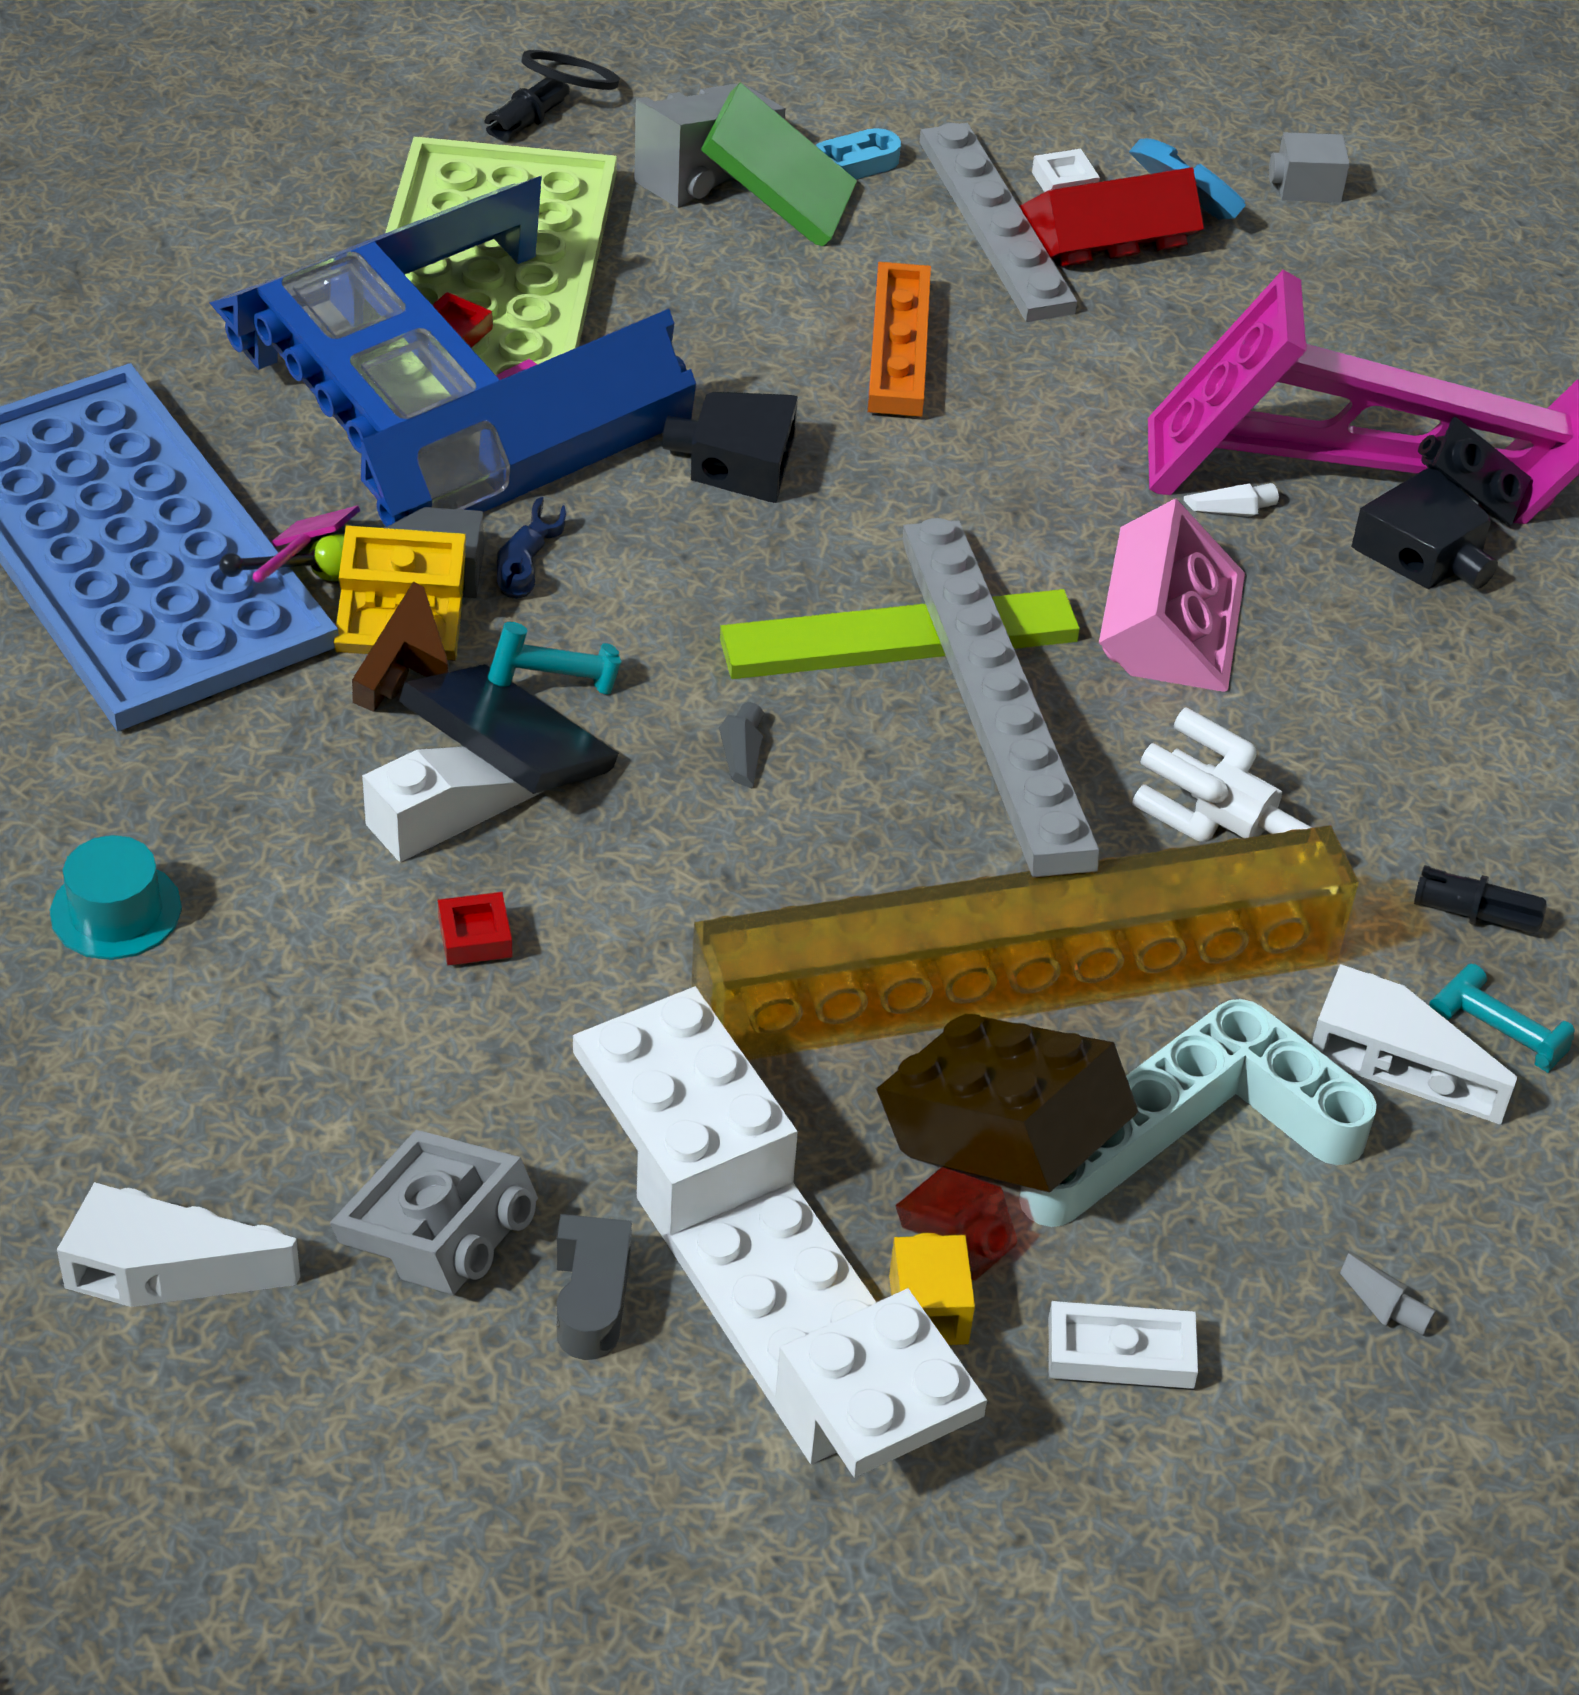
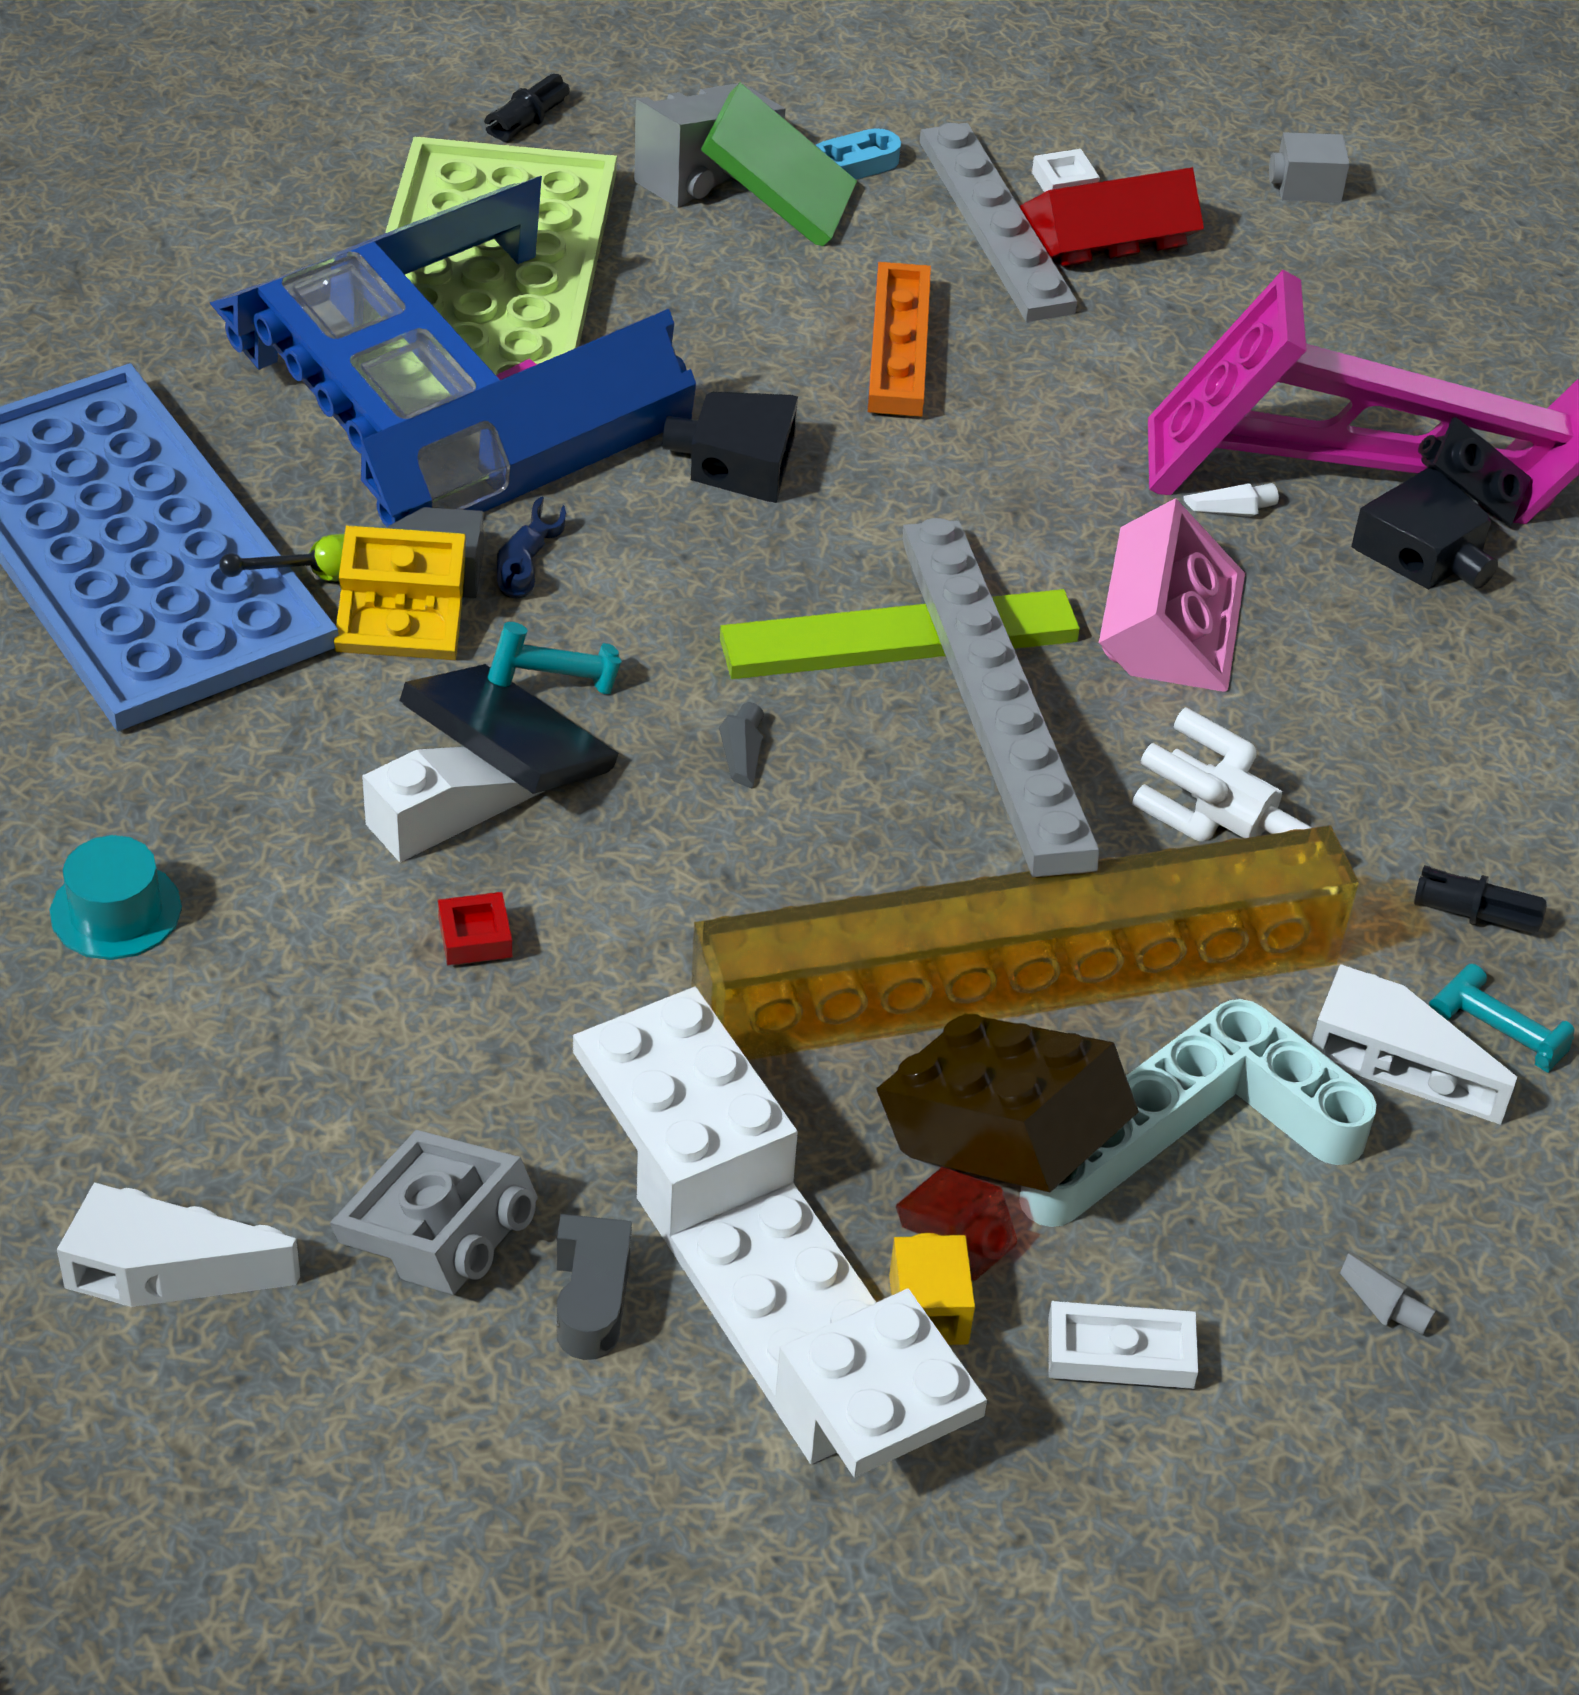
dark pink piece [253,505,360,583] -> none
reddish brown slope [352,581,449,712] -> none
red plate [432,292,493,348] -> none
black piece [521,50,620,90] -> none
dark azure tile [1129,138,1246,220] -> none

